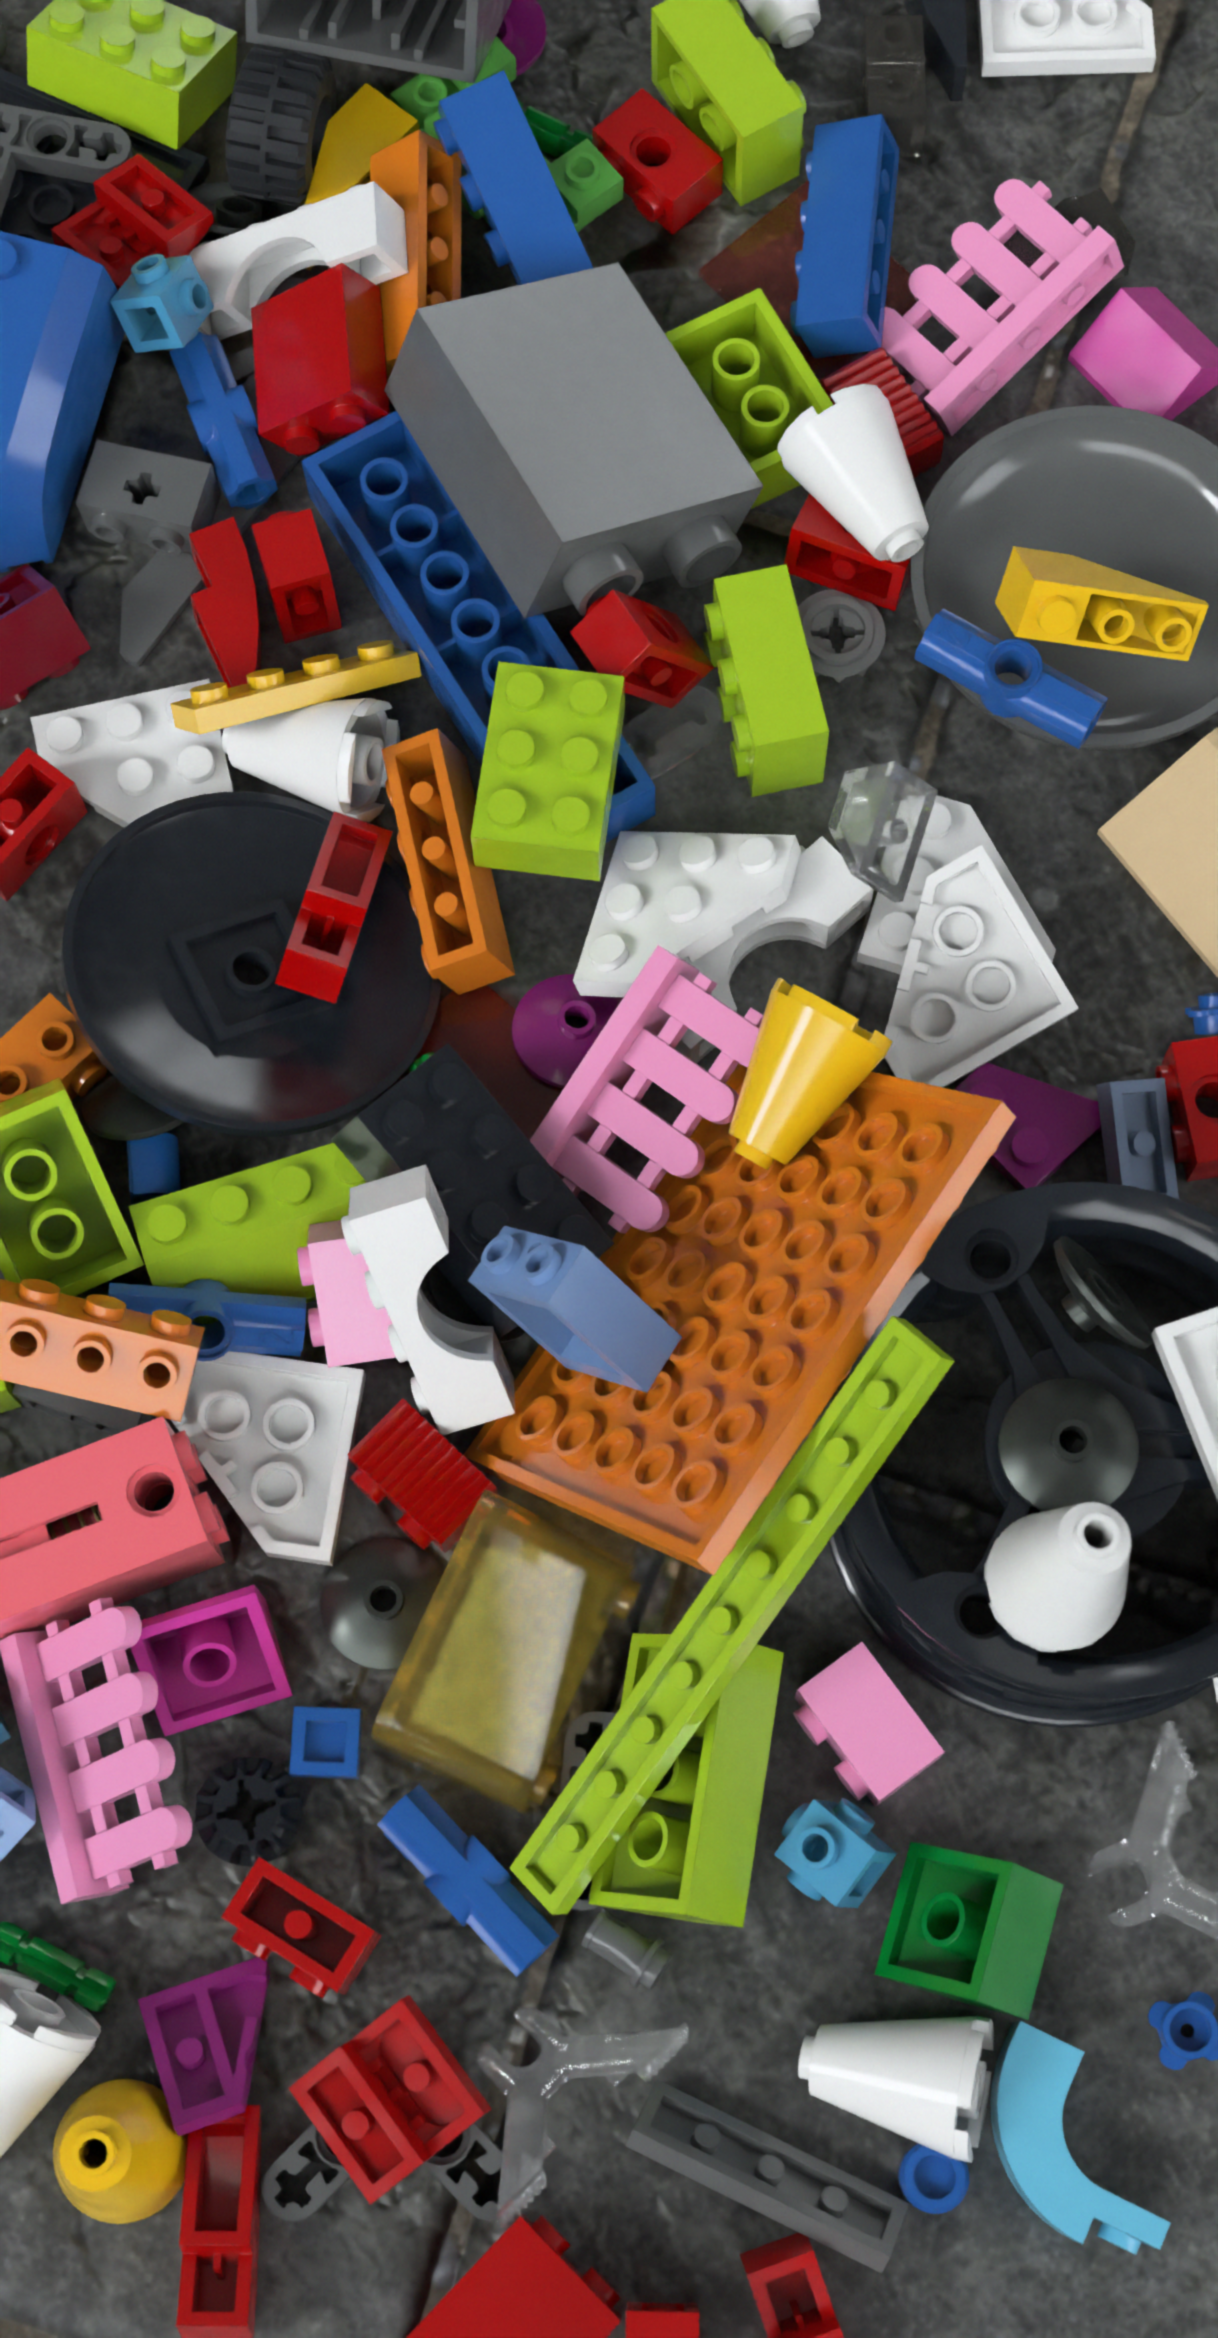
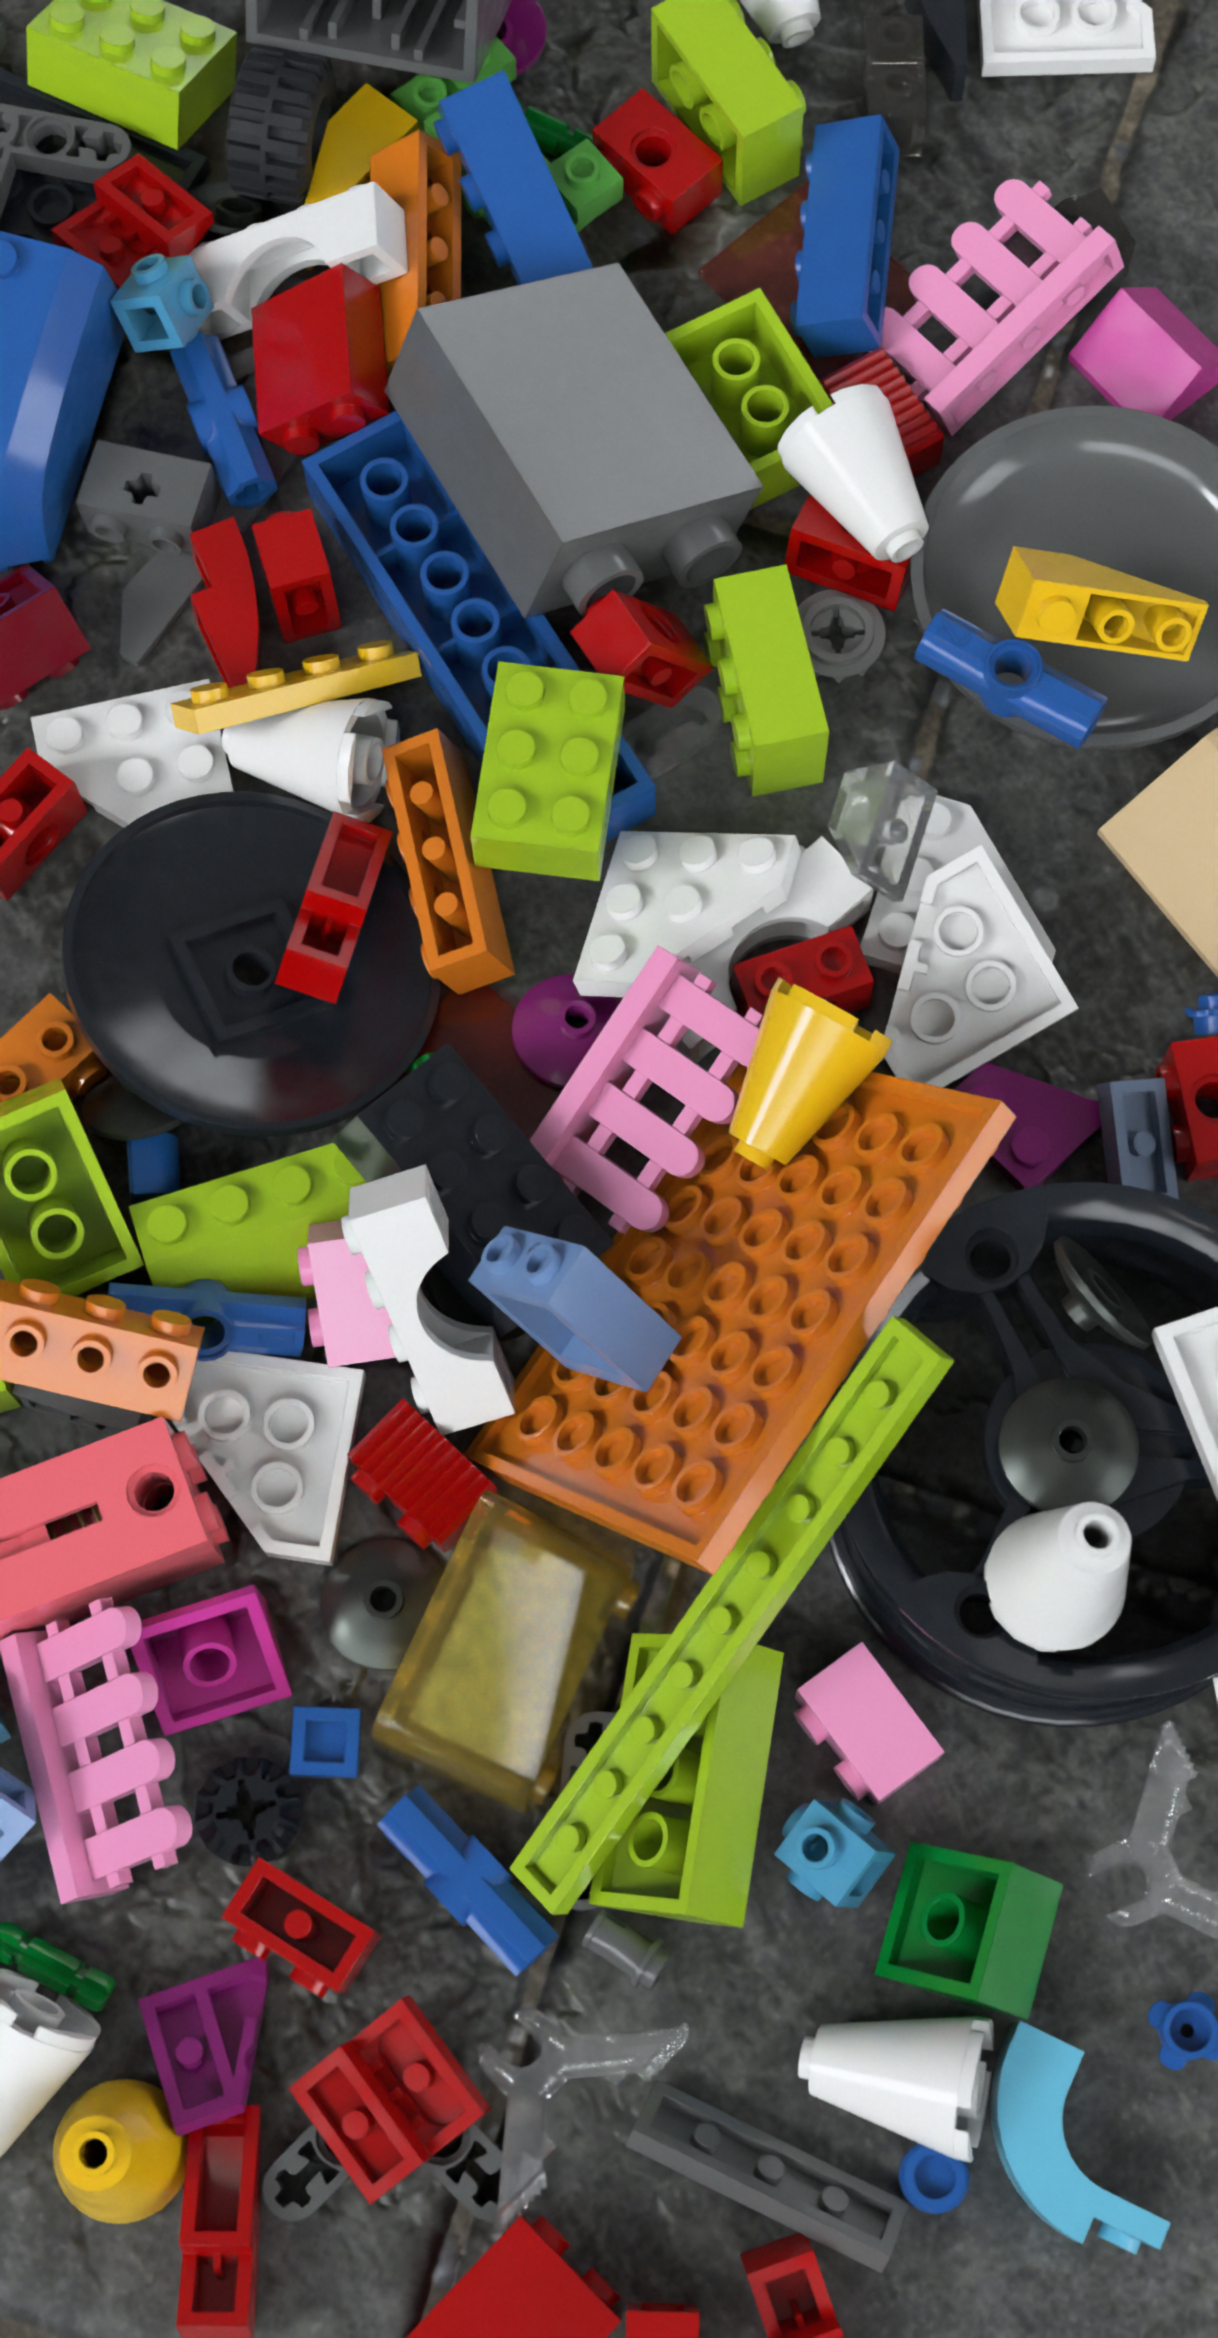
none -> red brick [731,925,874,1017]

